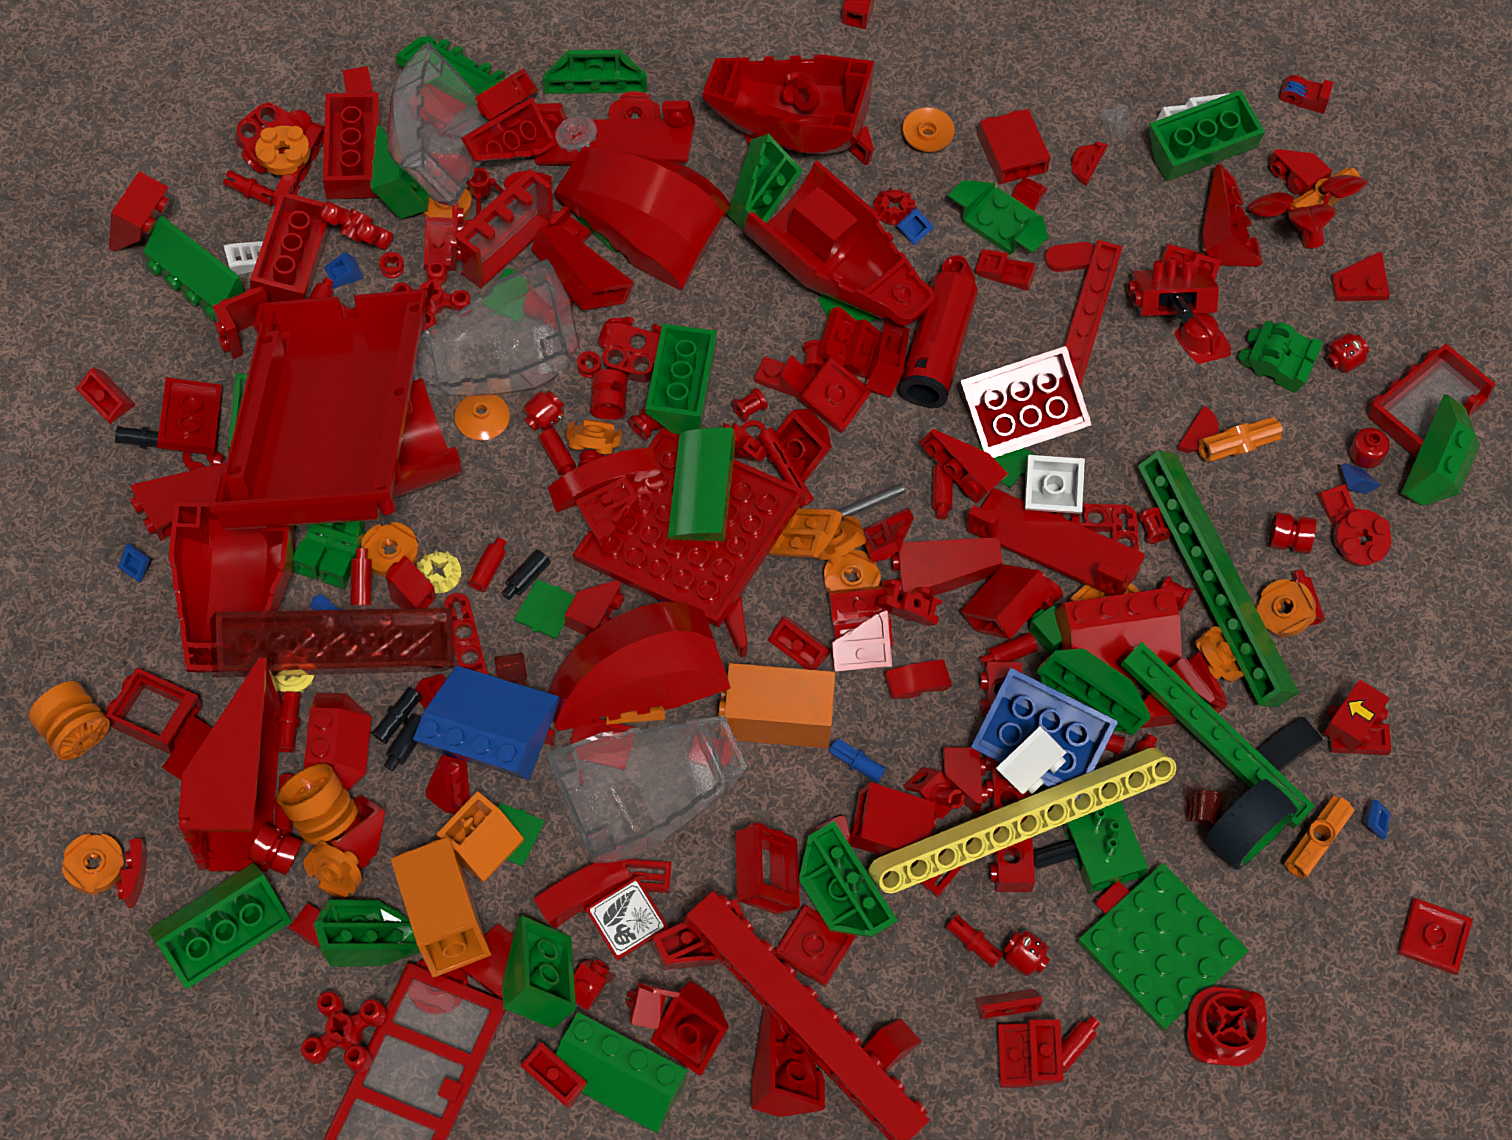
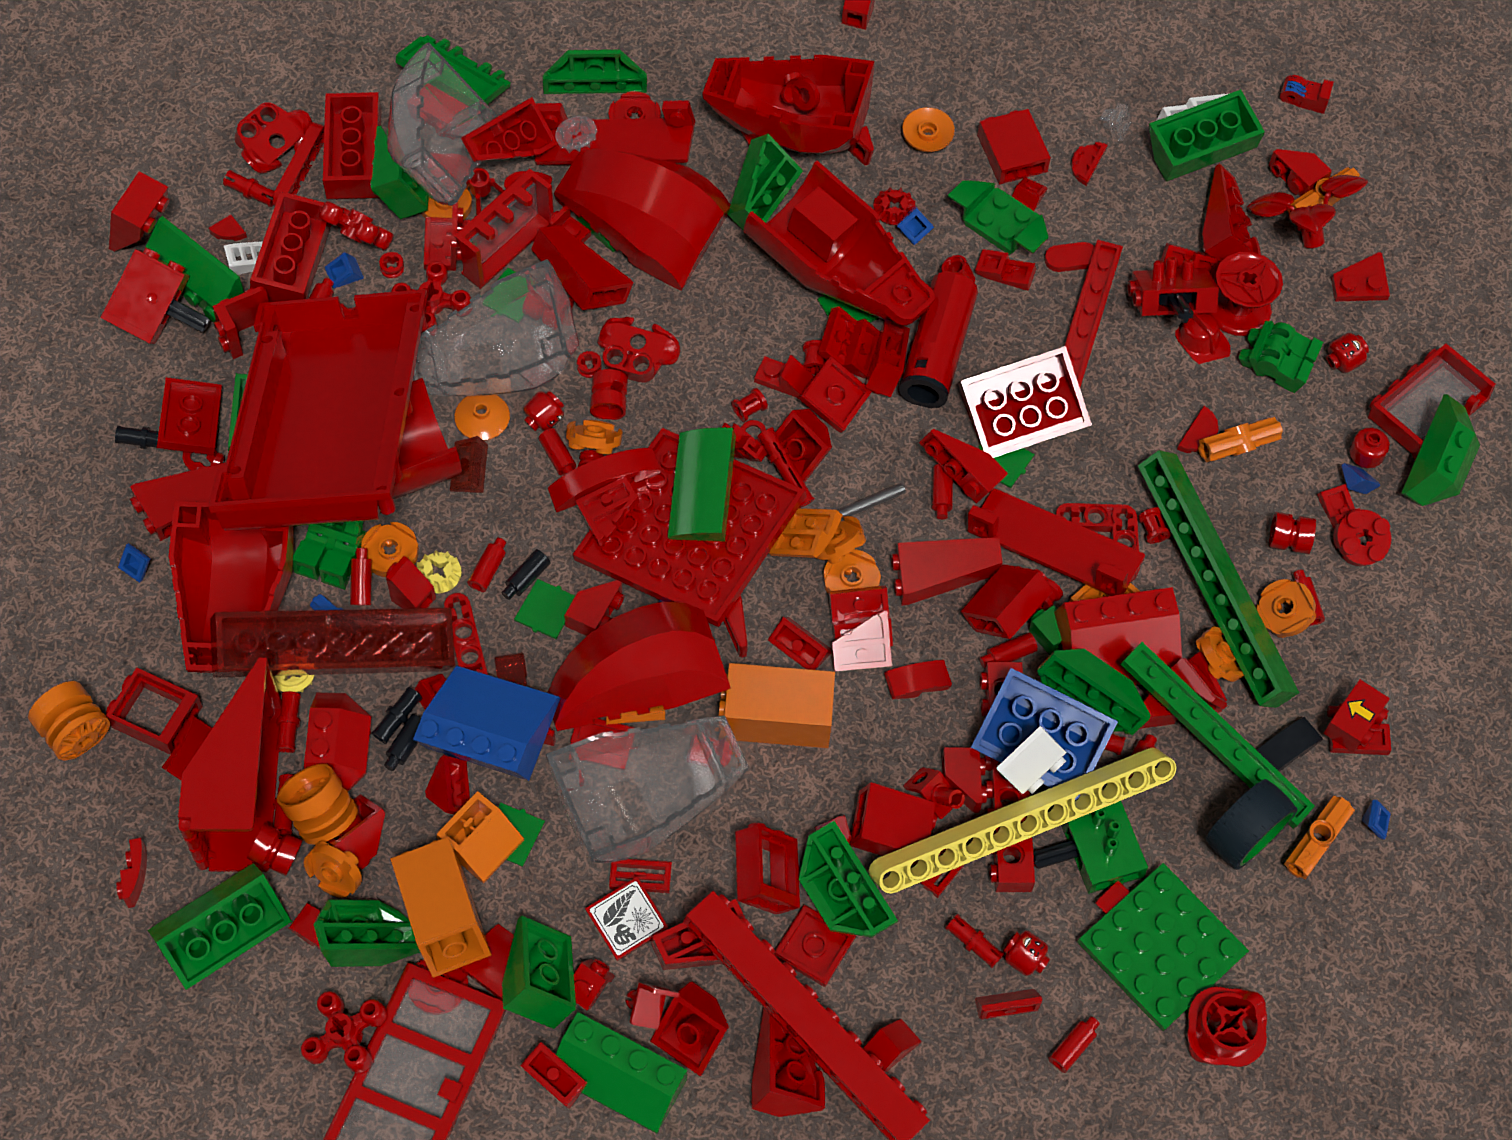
orange plate [62,833,126,895] -> none
red slope [75,367,136,424] -> none
orange plate [255,126,310,175] -> none
red brick [342,66,373,93] -> none
red slope [475,68,538,121] -> none
red slope [533,853,633,928] -> none
red wheel [628,406,663,441] -> none
green slope [645,323,717,434] -> none
blue axle [829,739,886,784] -> none
red wing [863,507,914,563] -> none
red piece [877,579,943,626] -> none
red slope [998,1019,1064,1088] -> none
white slope [1025,455,1085,514] -> none
red bush [1160,575,1194,611] -> none
clear red piece [1187,790,1223,825] -> none
red tile [1398,898,1473,975] -> none
none -> red piece [100,247,210,344]
none -> red tile [208,215,247,241]
none -> clear red slope [450,436,488,493]
none -> red piece [1208,252,1283,336]

